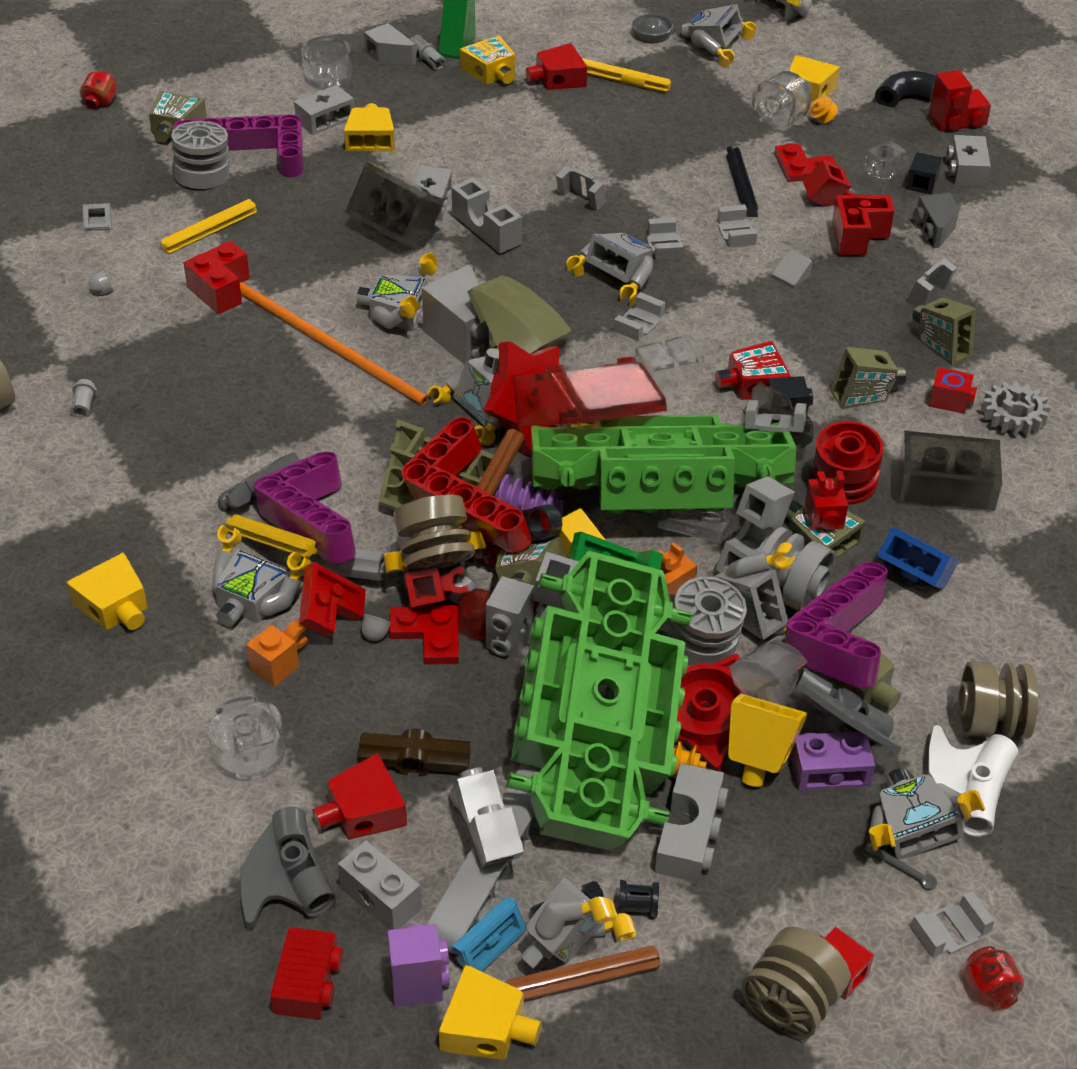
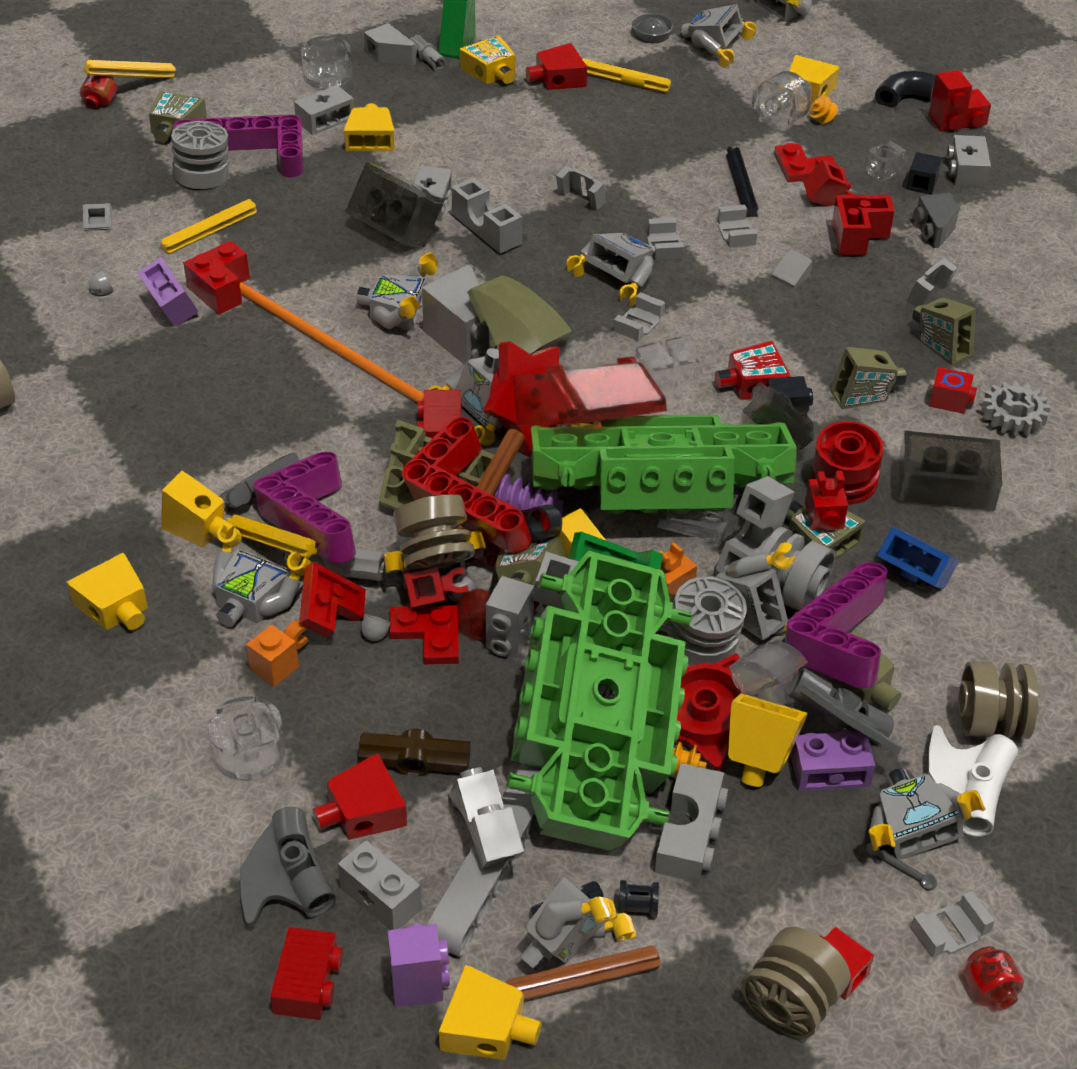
light grey pin [70,379,97,417] -> none
dark azure tile [452,896,526,972] -> none
light grey piece [745,400,806,432] -> none
none -> yellow axle [84,60,176,78]
none -> medium lavender brick [137,257,199,326]
none -> yellow torso [161,471,236,548]
none -> red brick [417,390,461,438]

